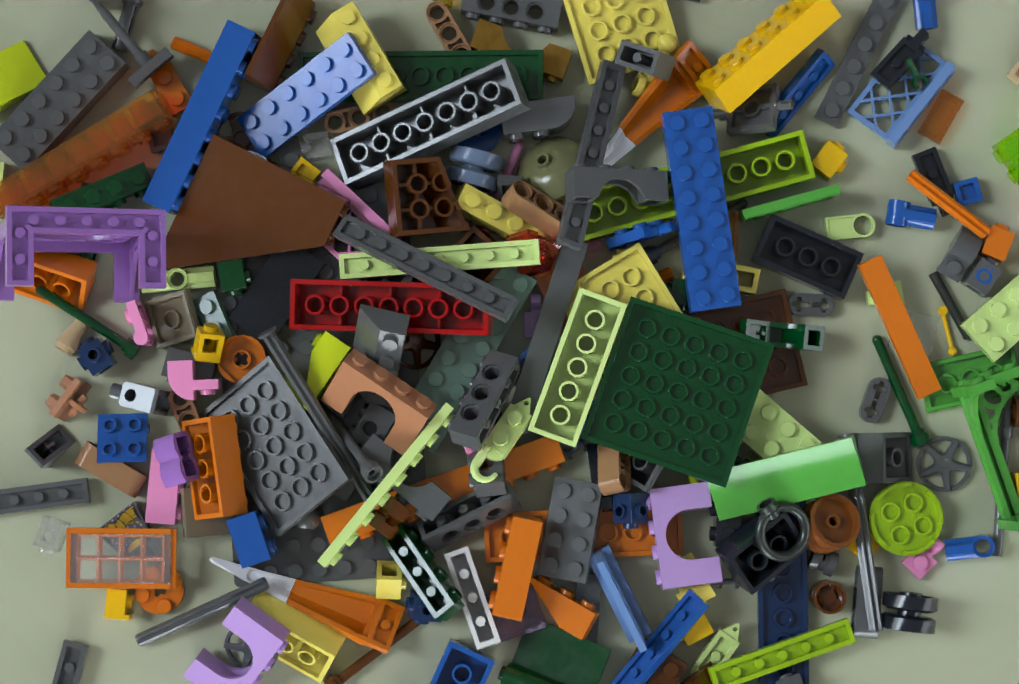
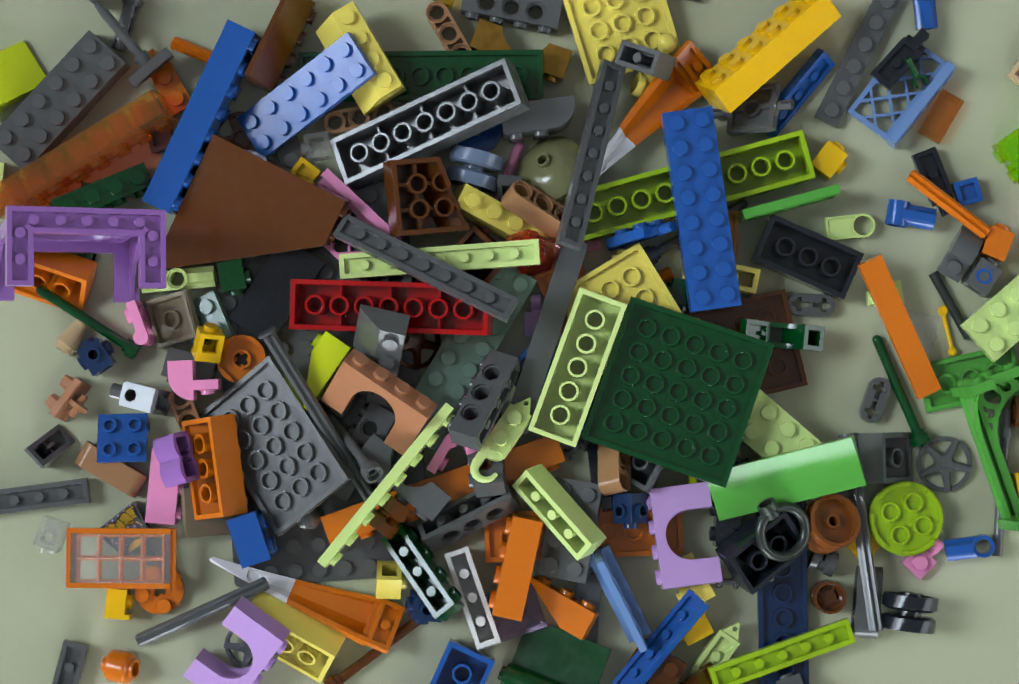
dark grey arch [564,163,669,206] -> none
none -> orange head [101,649,140,684]
none -> bright pink plate [426,433,458,474]
none -> yellowish green brick [512,464,607,561]

